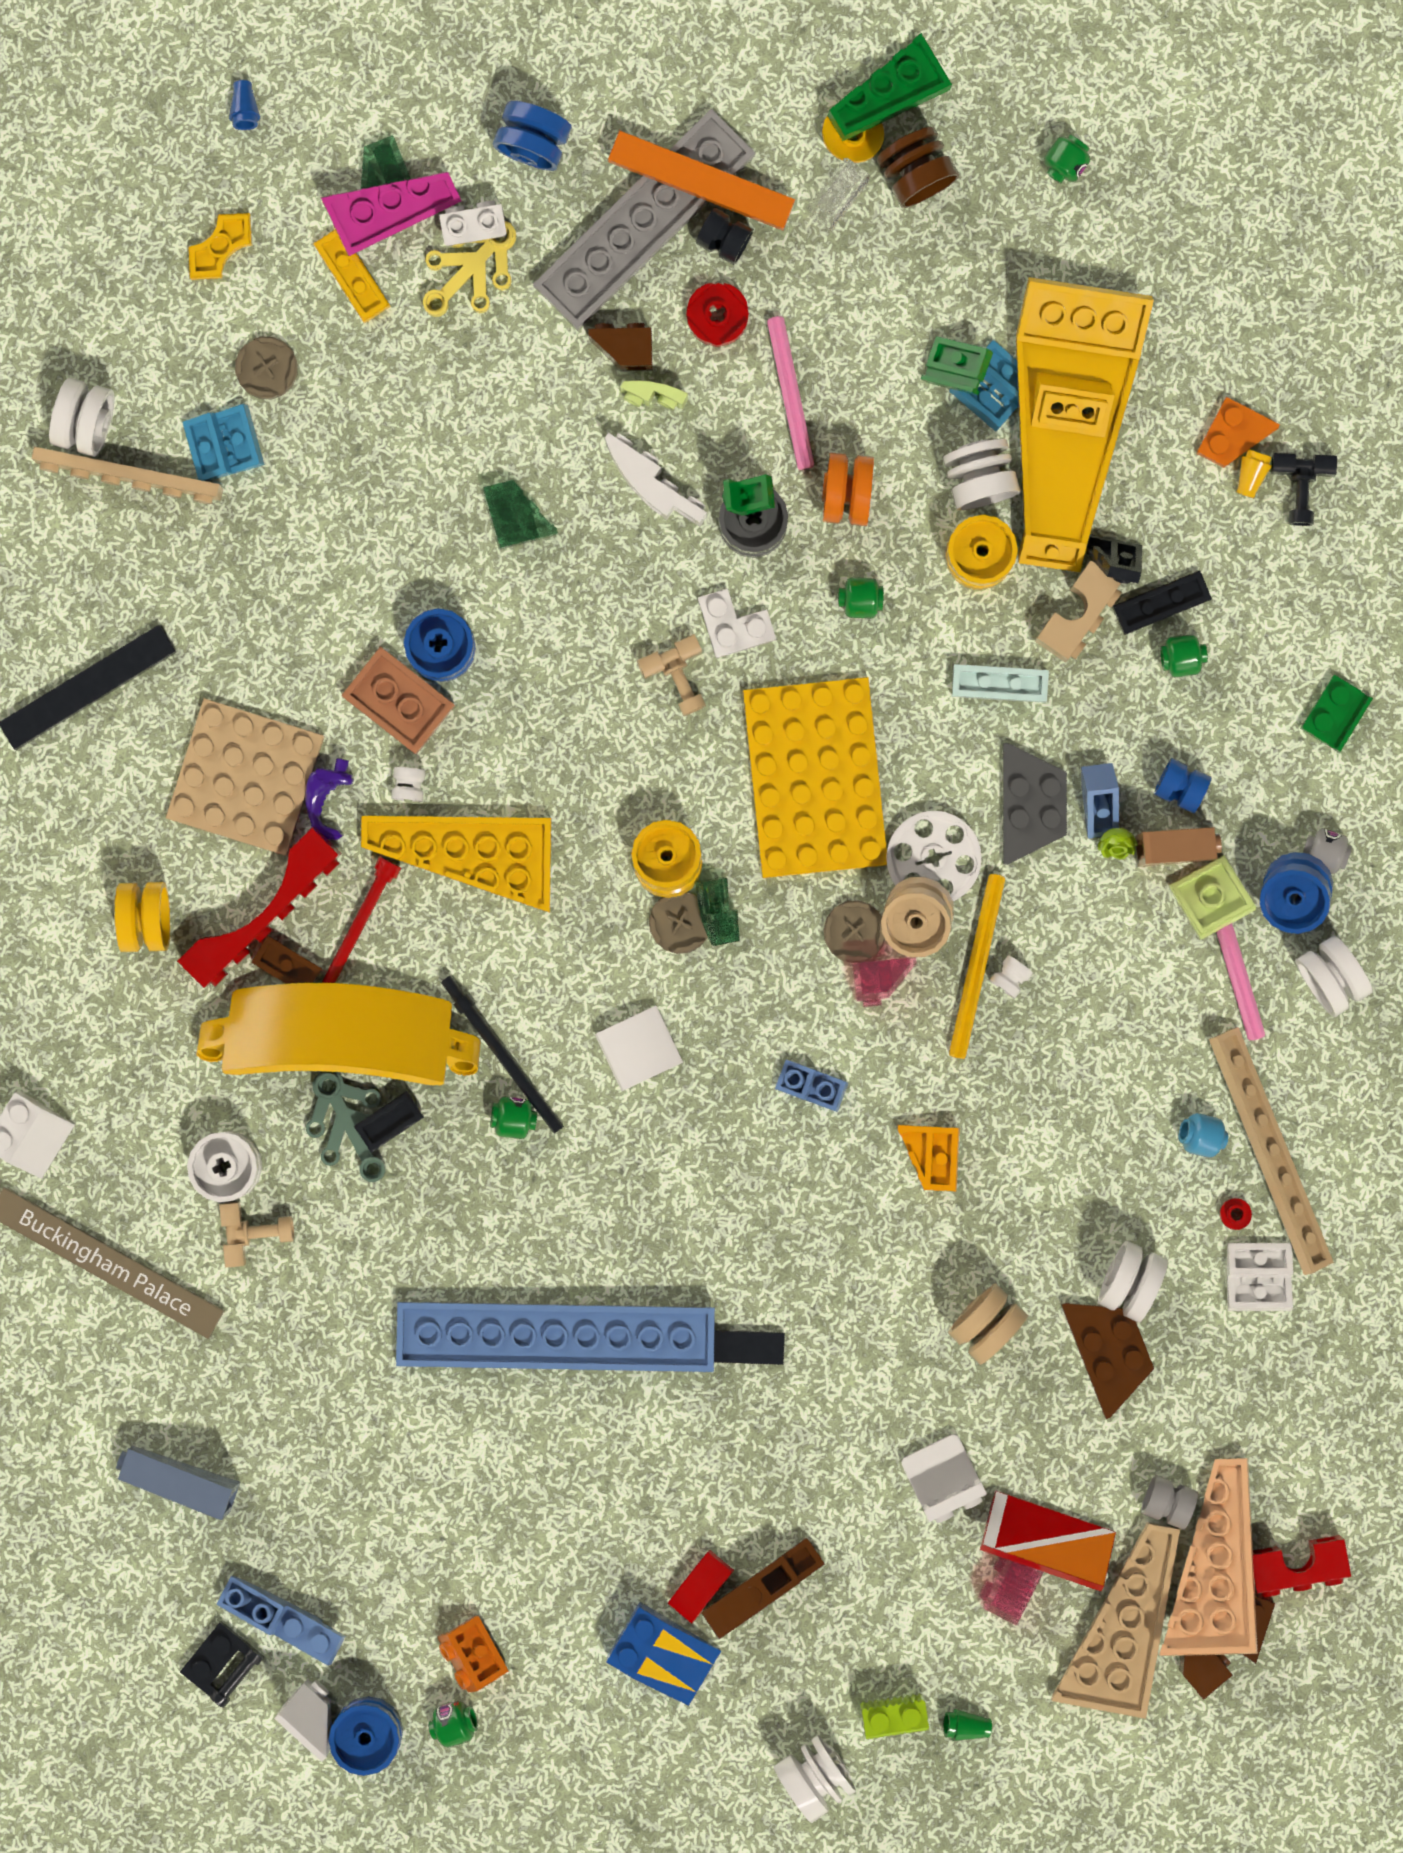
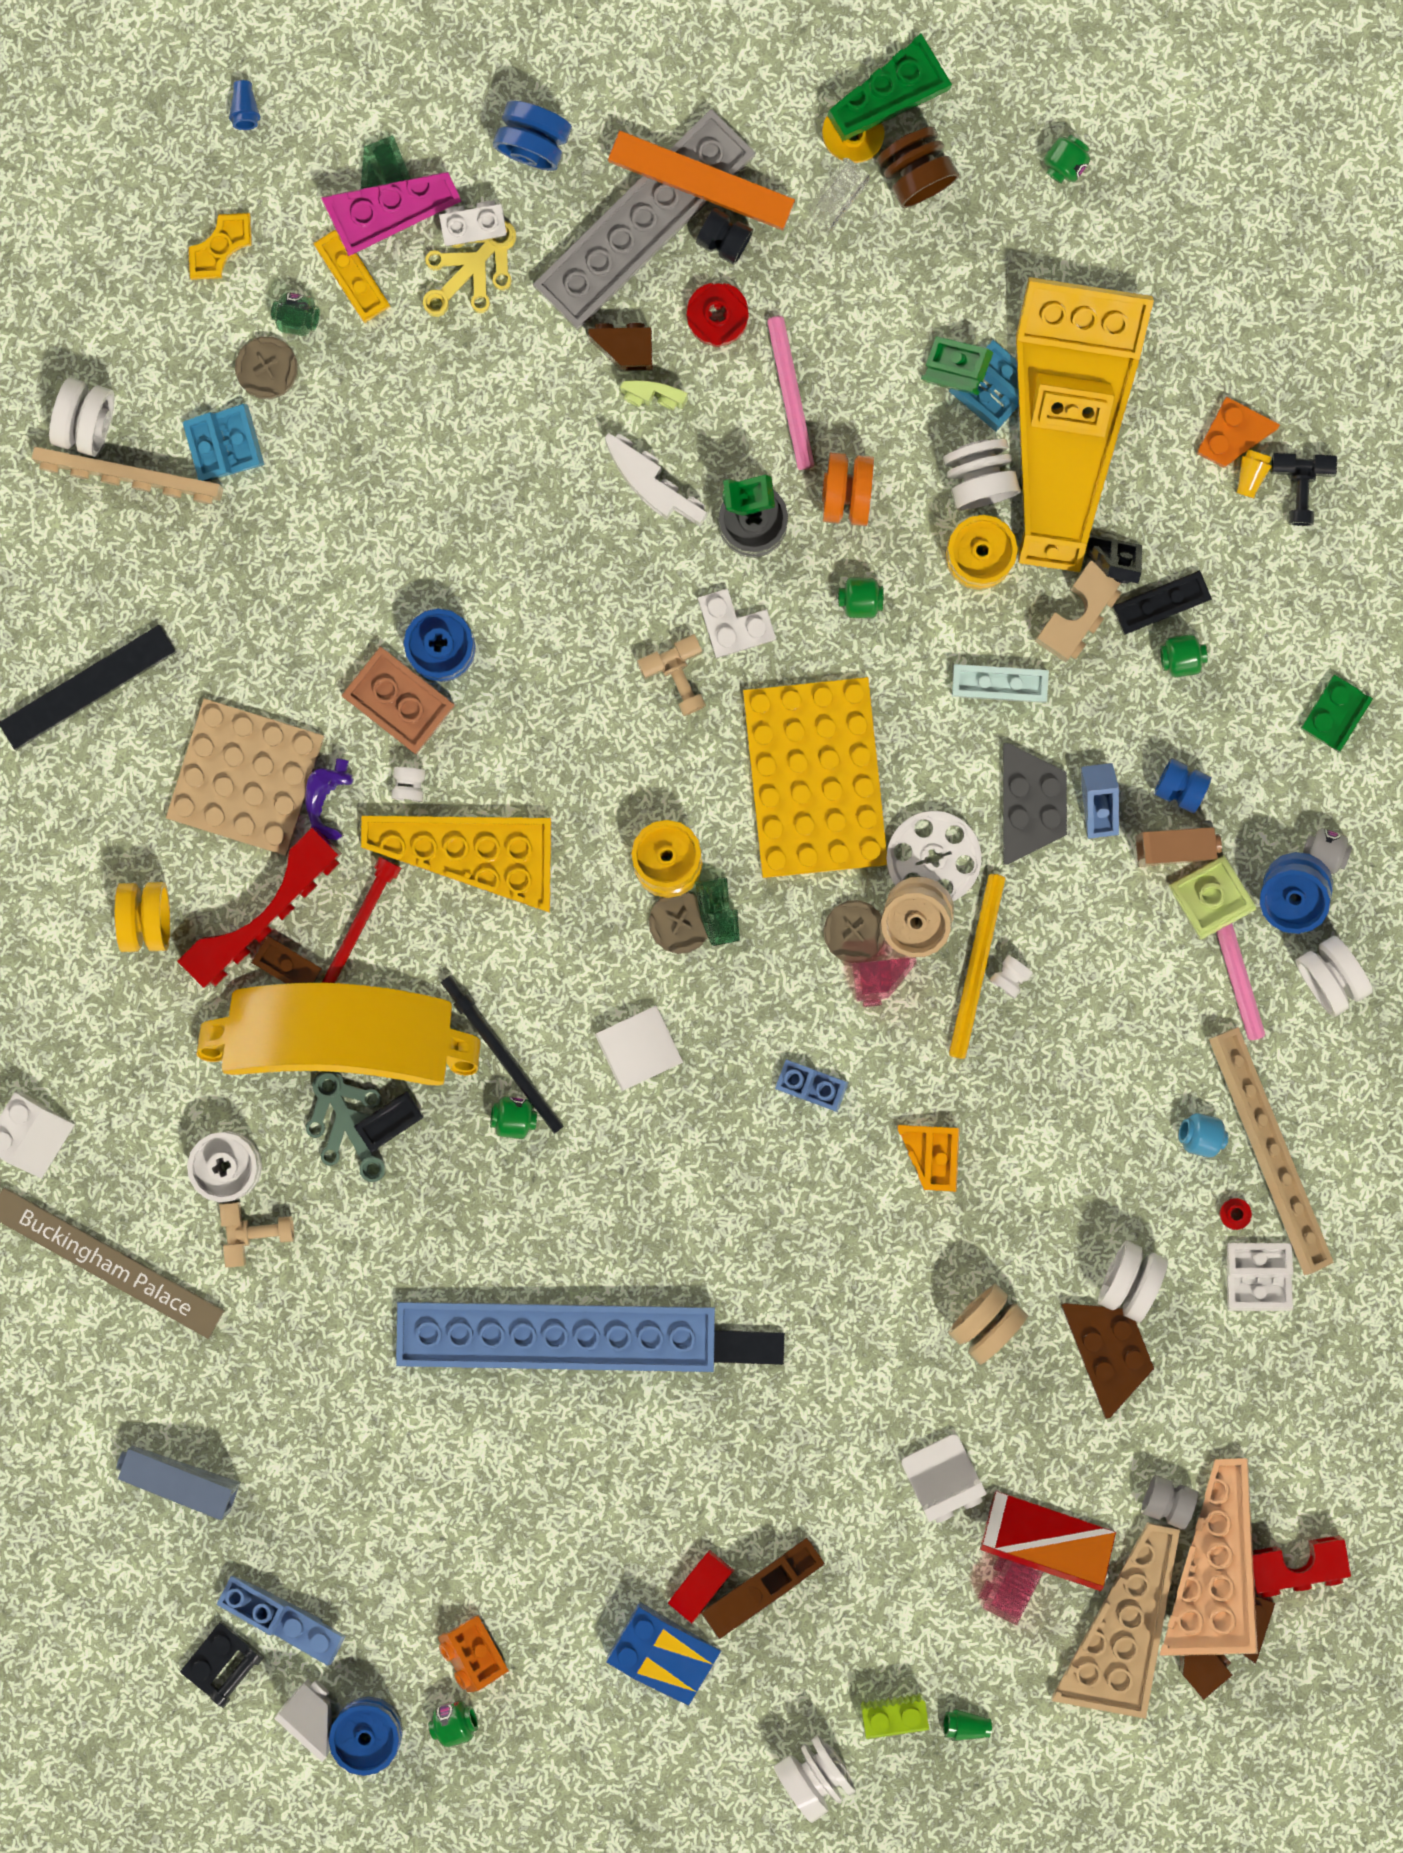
clear green wing [482,480,558,550] -> none
lime plate [1098,828,1138,860] -> none
none -> clear green head [271,292,320,337]

